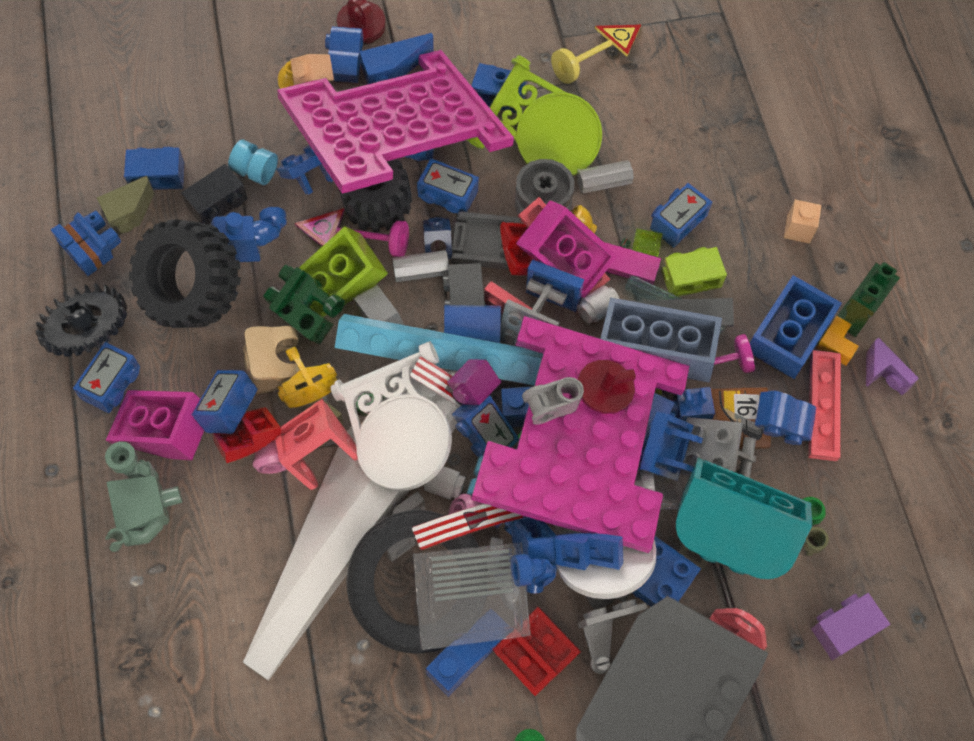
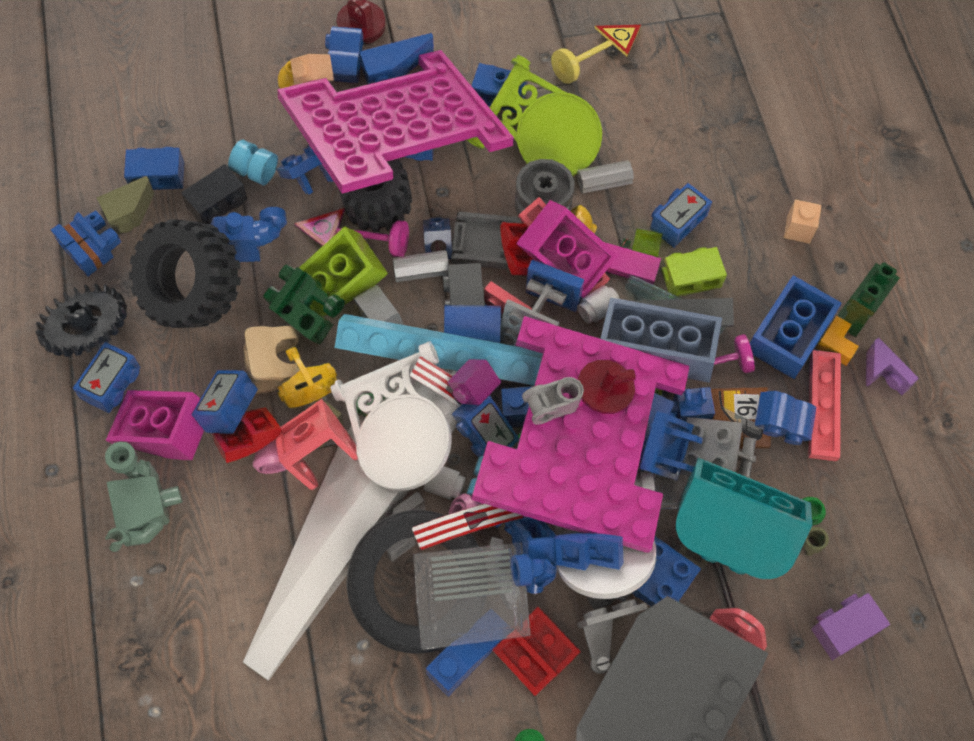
brick [417,159,479,213] -> none

